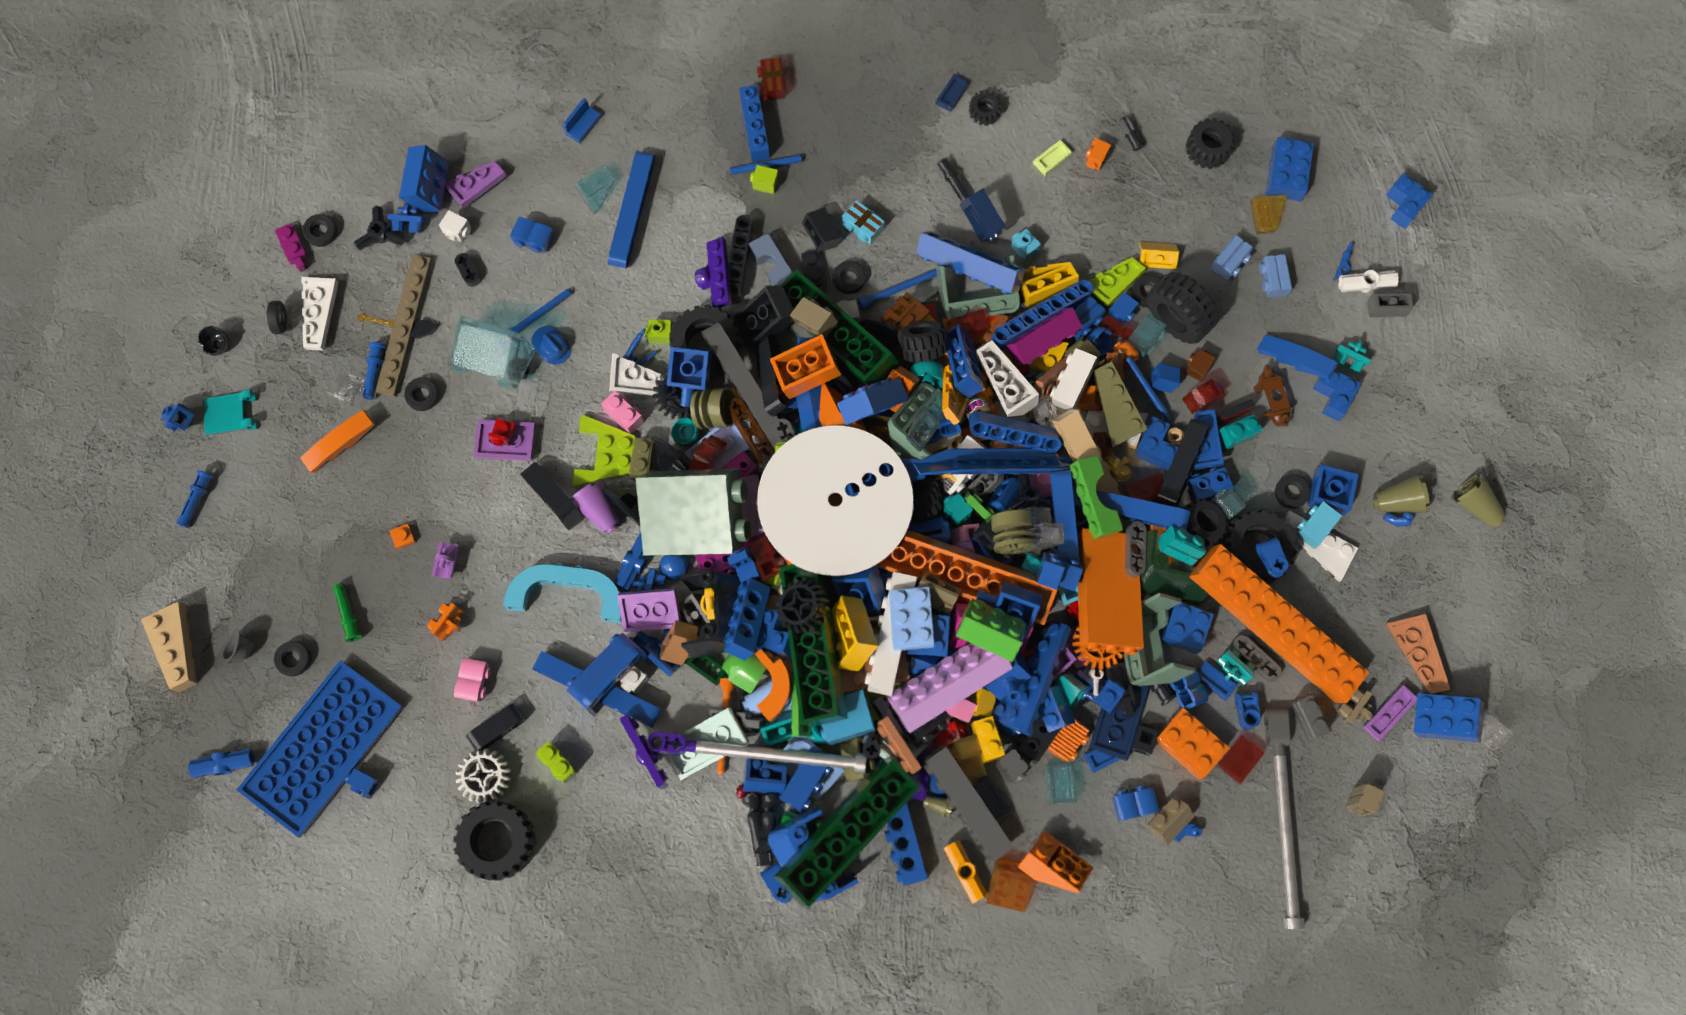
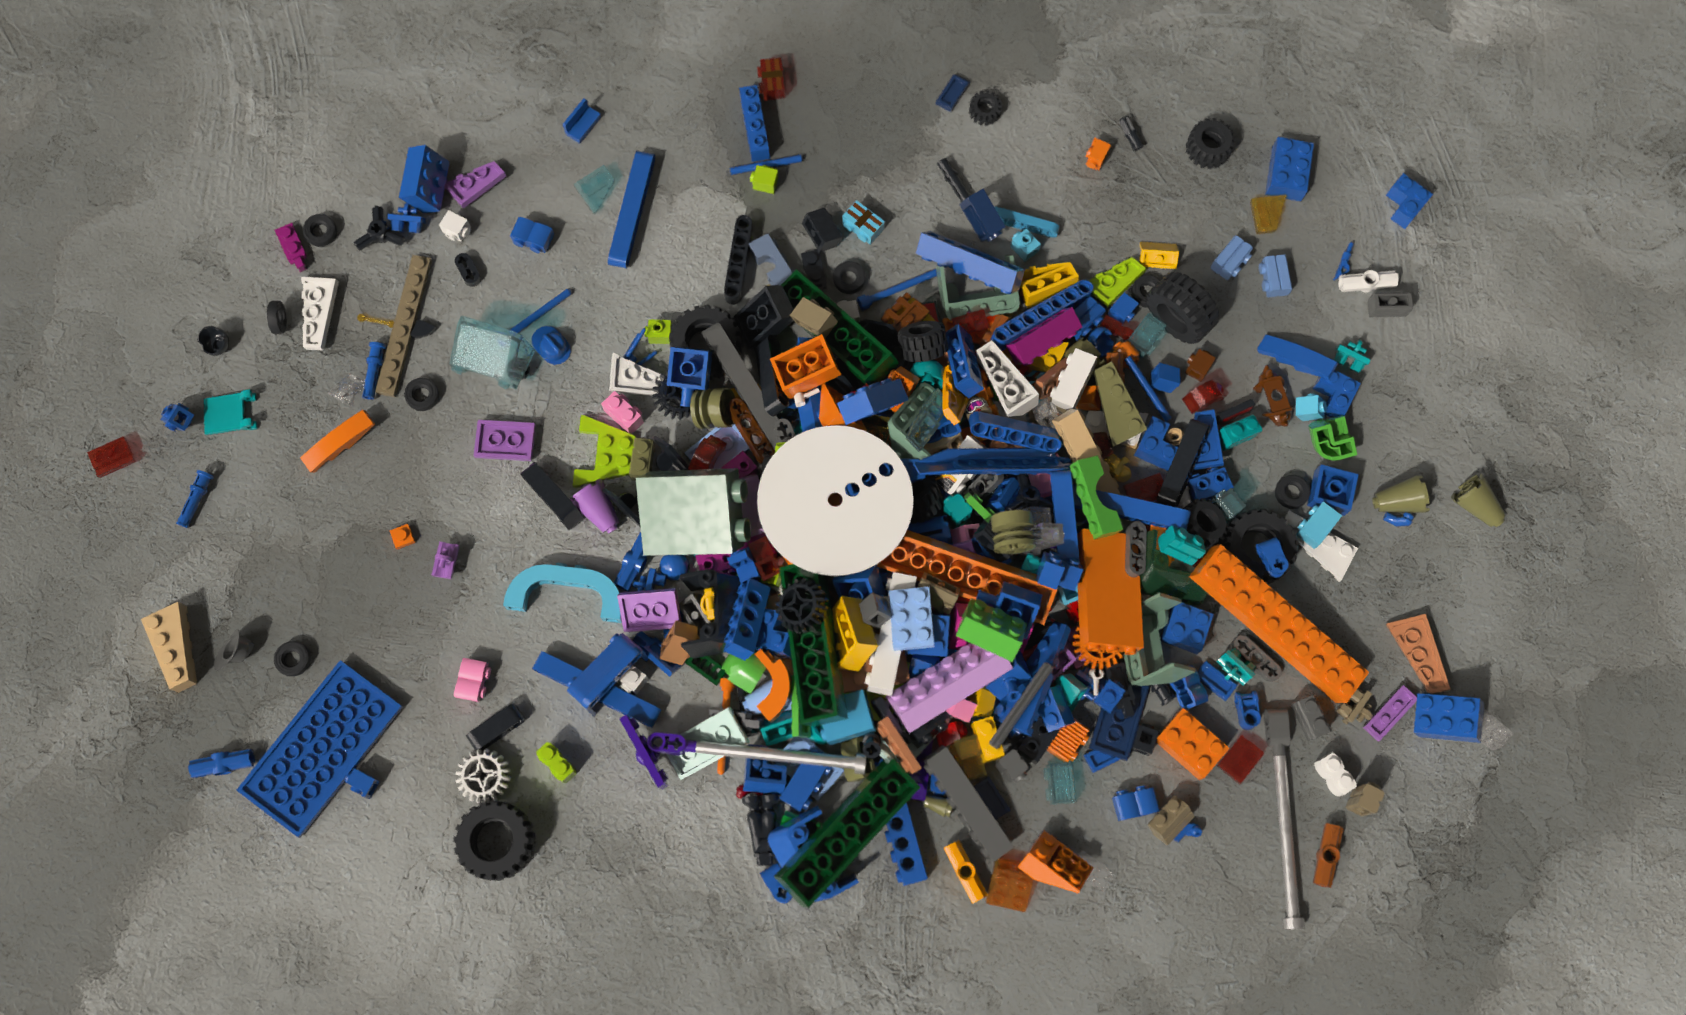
green pin [332,583,363,643] -> none
orange hips [427,603,464,641] -> none
red bracket [488,418,516,447] -> none
teal hair [670,417,699,446] -> none
dark purple plate [694,237,732,308] -> none
yellowish green tile [1033,140,1072,175] -> none
none -> clear red plate [87,436,136,478]
none -> white hand [794,388,820,407]
none -> dark grey brick [859,592,892,629]
none -> dark grey axle [989,662,1053,749]
none -> dark azure beam [995,207,1060,238]
none -> medium azure brick [1296,394,1327,421]
none -> bright green brick [1308,415,1357,461]
none -> dark orange piece [1313,823,1343,888]
none -> white brick [1314,753,1356,797]

